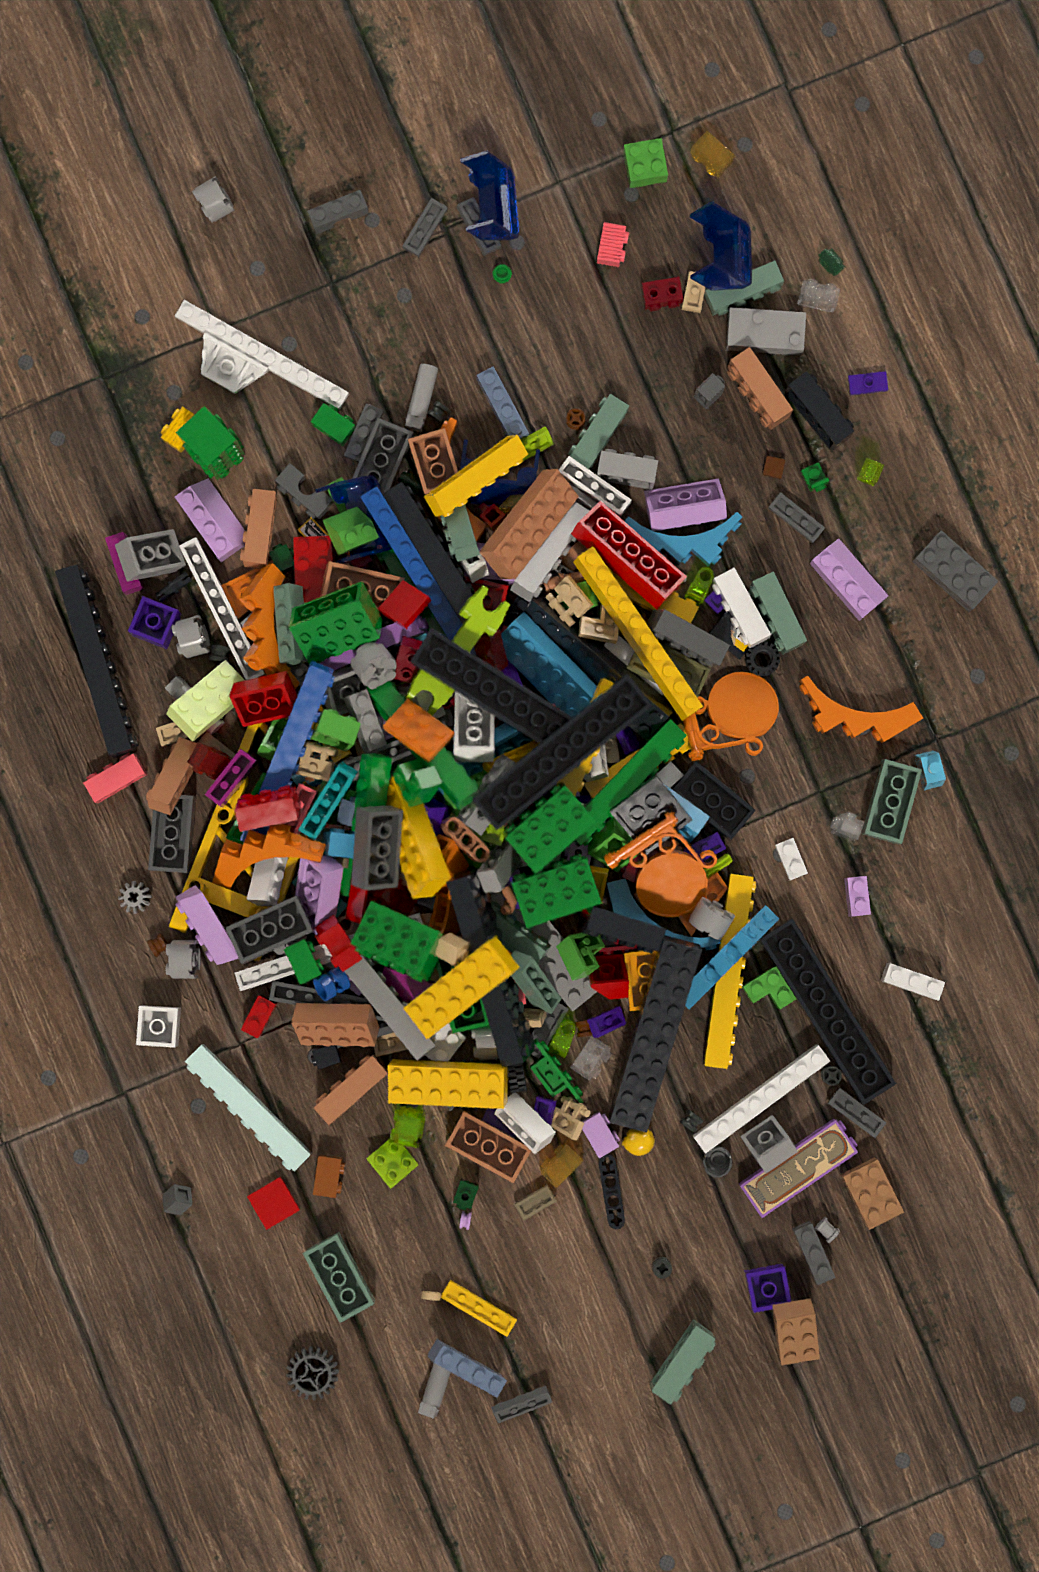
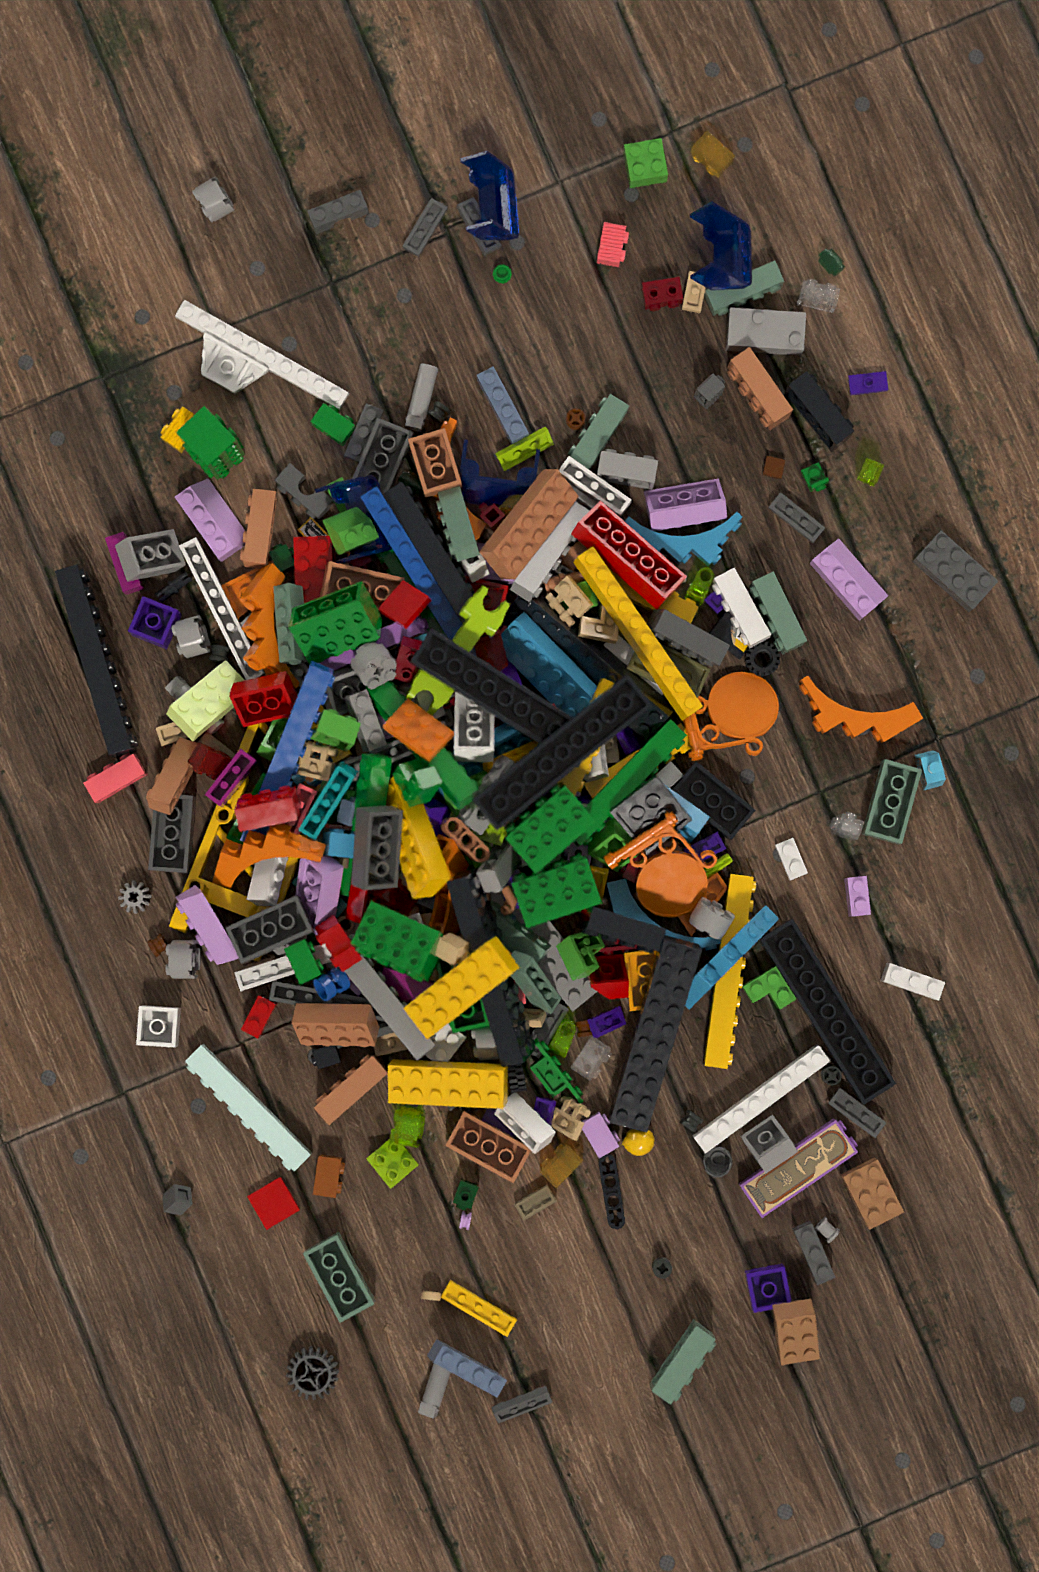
yellow brick [424,435,528,517] -> none

